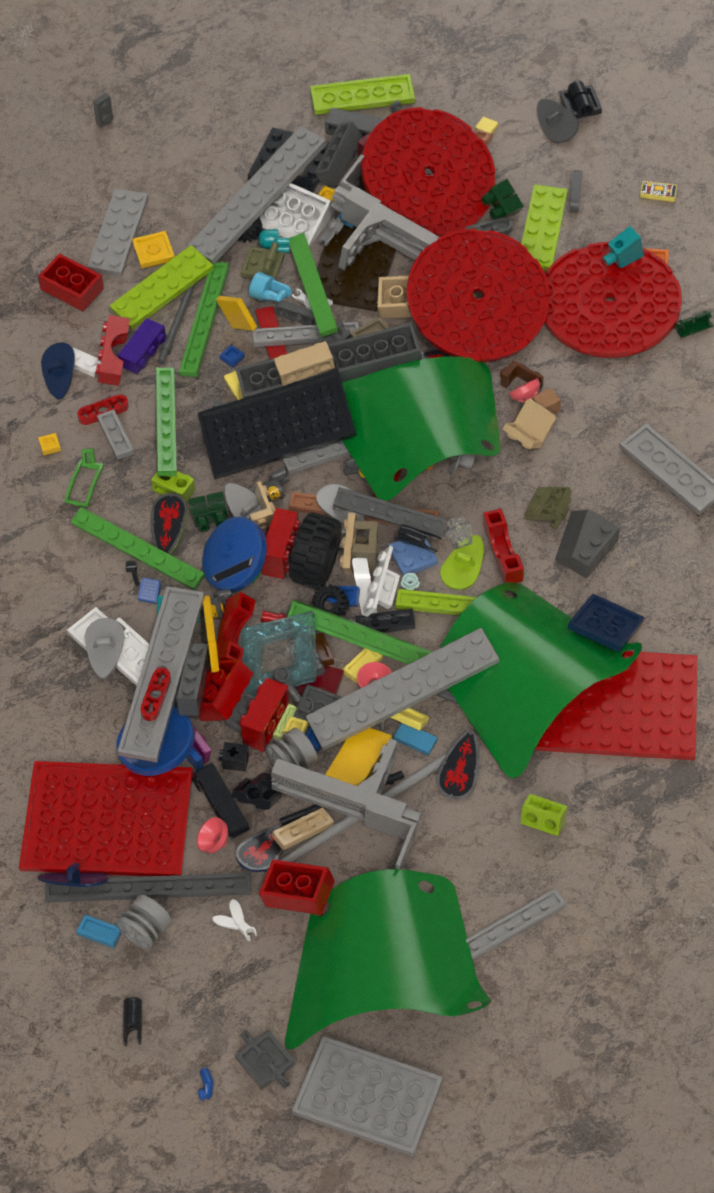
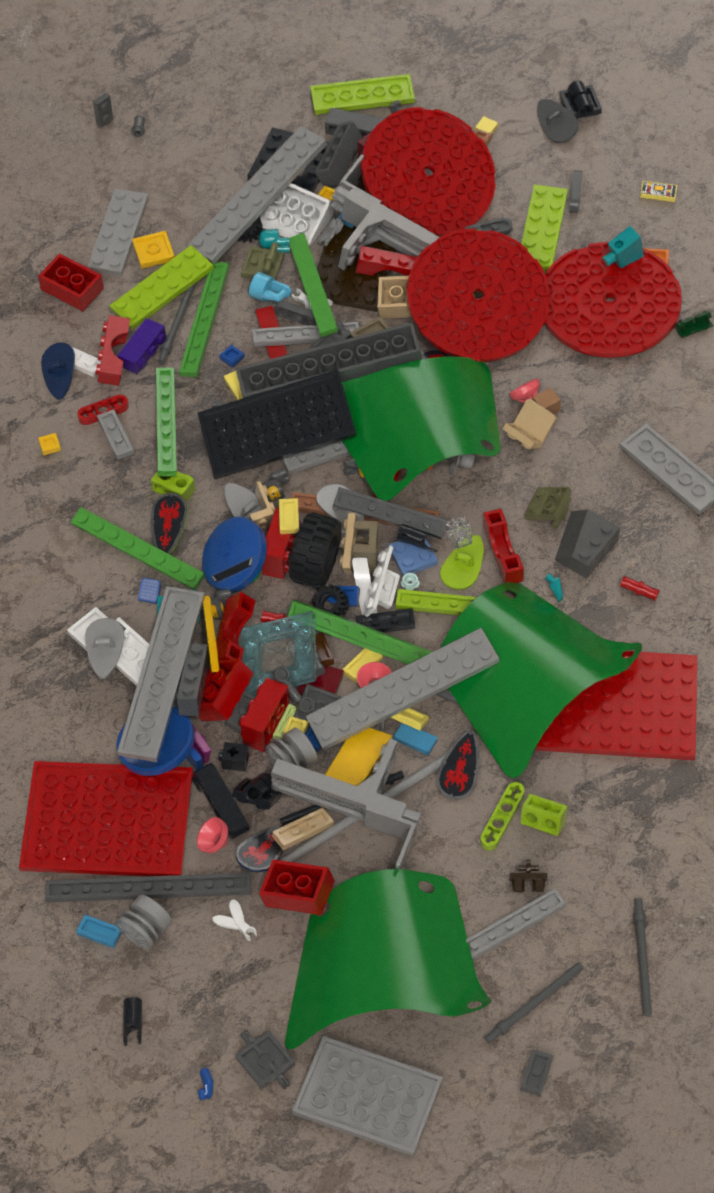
dark blue shield [37,862,108,887] -> none
bright green sword [64,448,104,507] -> none
black hand [126,561,140,586] -> none
red beam [140,668,171,721] -> none
dark green hips [188,491,228,532] -> none
yellow tile [216,296,257,331] -> none
tan brick [274,341,335,386] -> none
dark green hips [481,179,524,220] -> none
reddish brown bracket [500,360,544,389] -> none
dark blue plate [568,594,645,653] -> none
none -> dark grey pin [131,115,145,137]
none -> light yellow tile [279,498,299,534]
none -> red arch [355,246,417,276]
none -> lime beam [480,782,525,851]
none -> dark grey bar [484,963,584,1044]
none -> dark brown hips [510,859,547,892]
none -> dark grey plate [520,1049,553,1097]
none -> teal bar [545,573,564,602]
none -> red pin [620,576,660,601]
none -> dark grey bar [633,898,652,1016]

